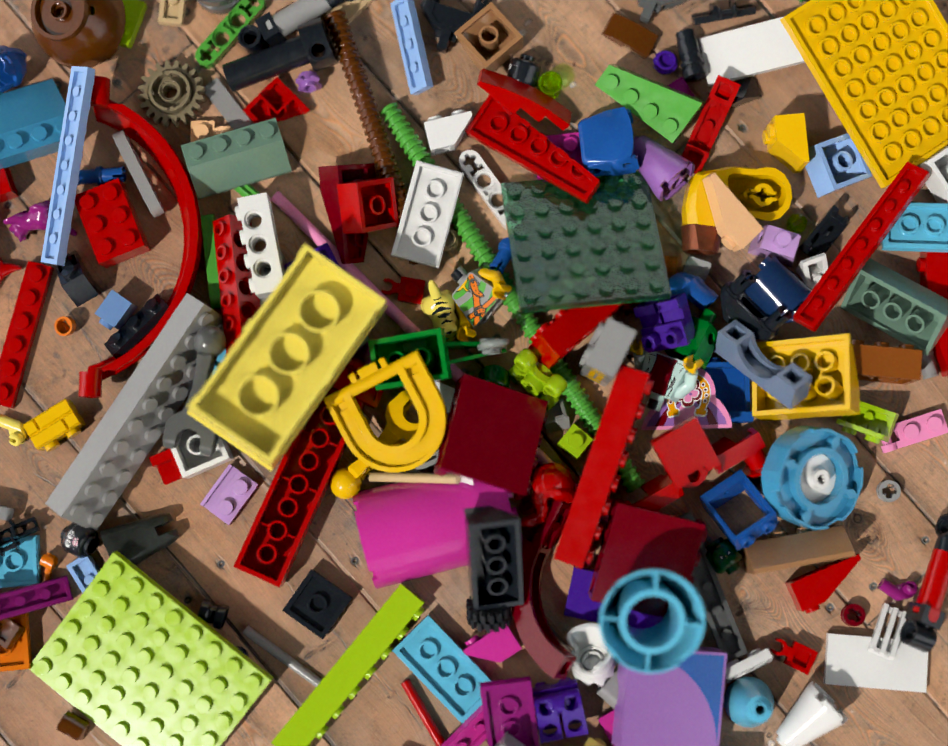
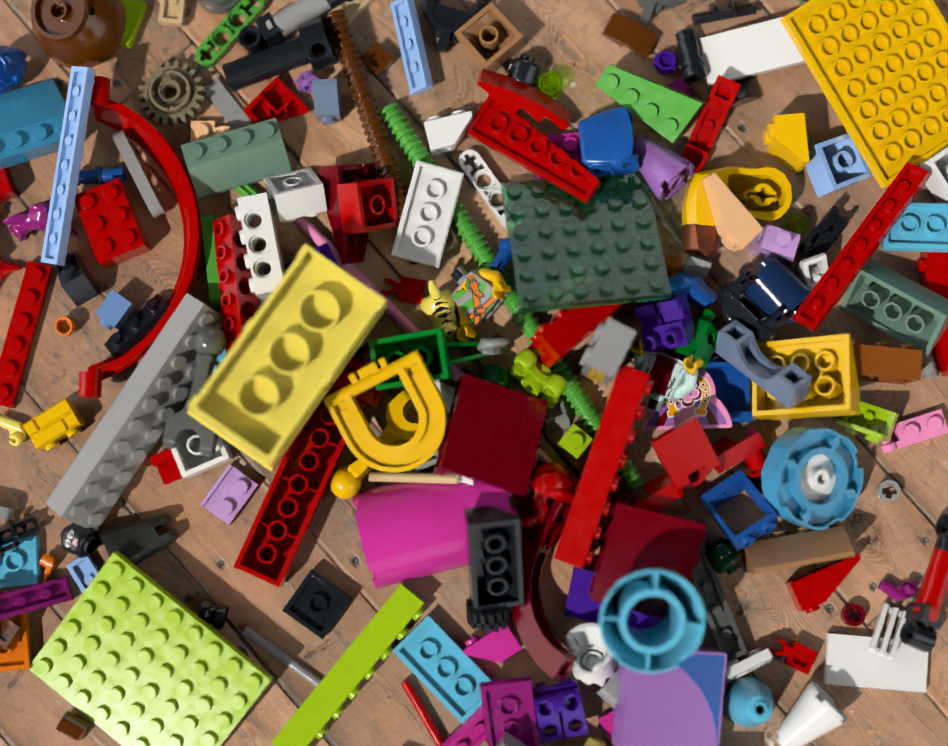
none -> white slope [263,167,327,222]
none -> sand blue slope [312,79,342,125]
none -> reddish brown plate [360,42,394,78]

